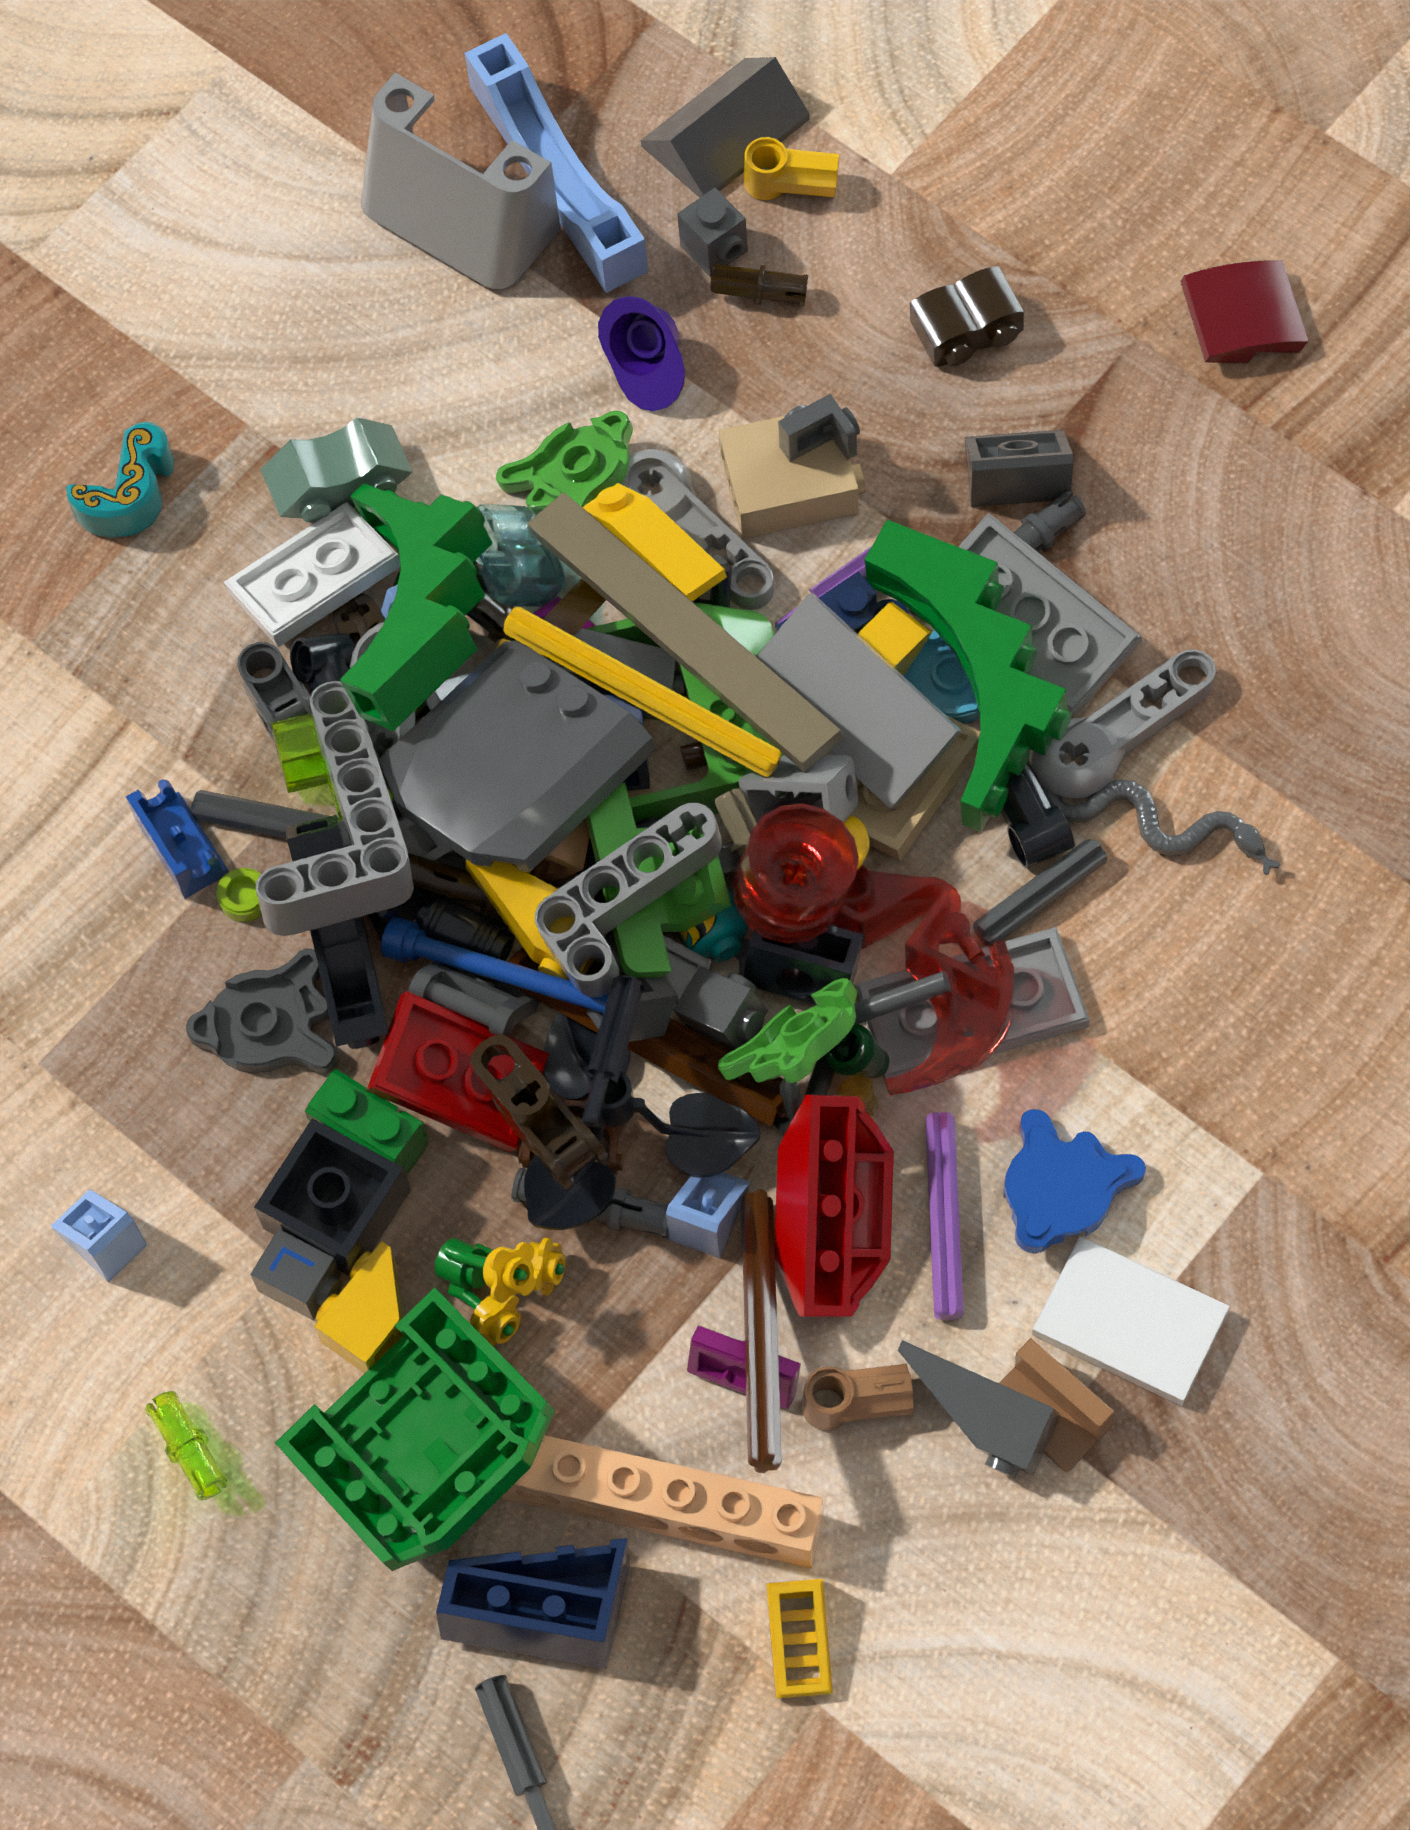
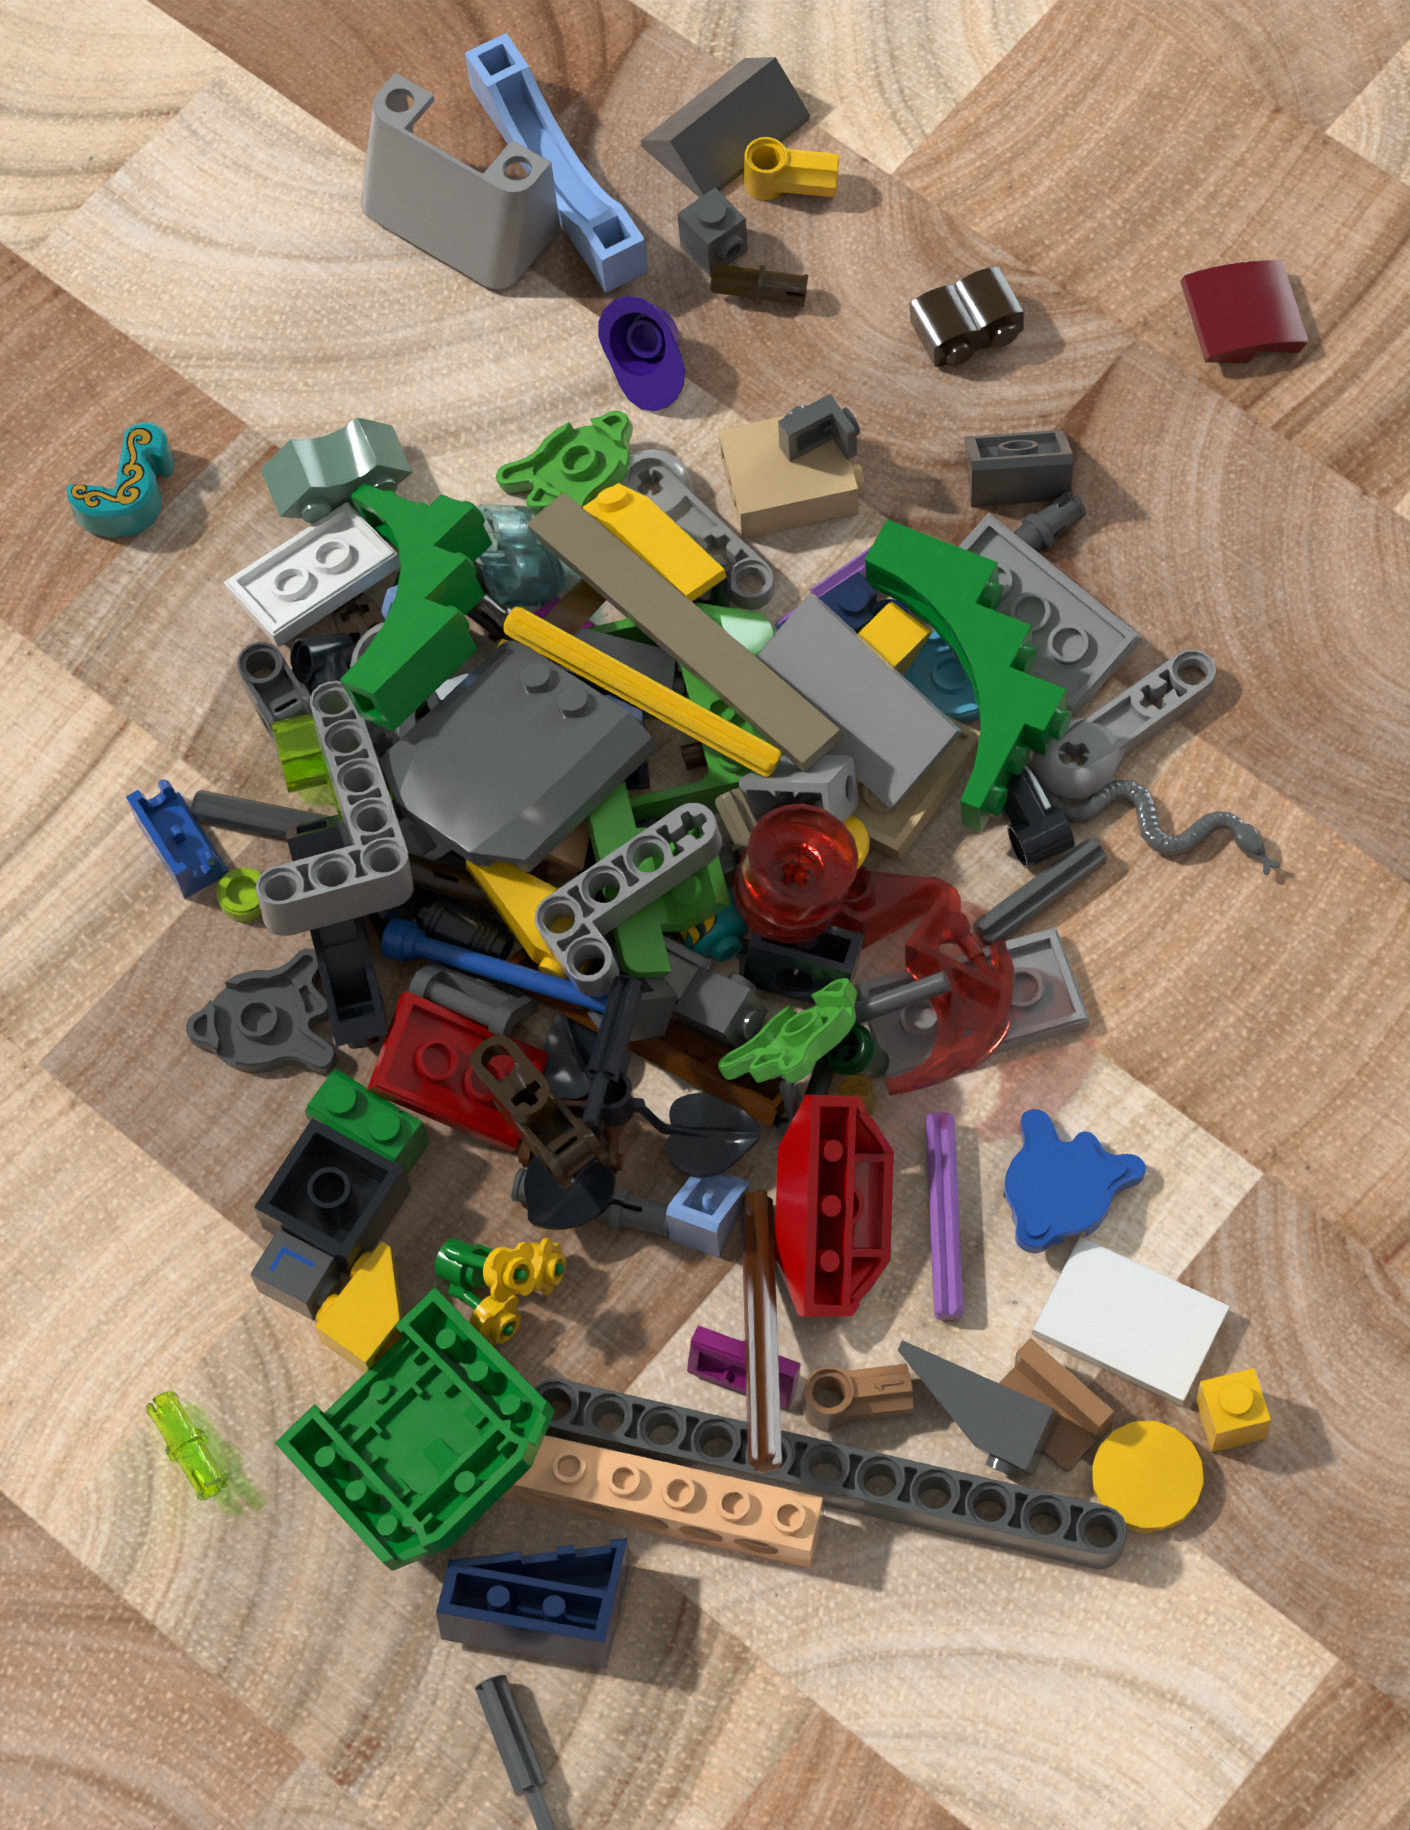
light blue slope [51,1189,147,1282] -> none
yellow slope [766,1579,833,1699] -> none
none -> dark grey beam [534,1379,1127,1569]
none -> yellow tile [1091,1421,1204,1533]
none -> yellow brick [1196,1368,1271,1453]

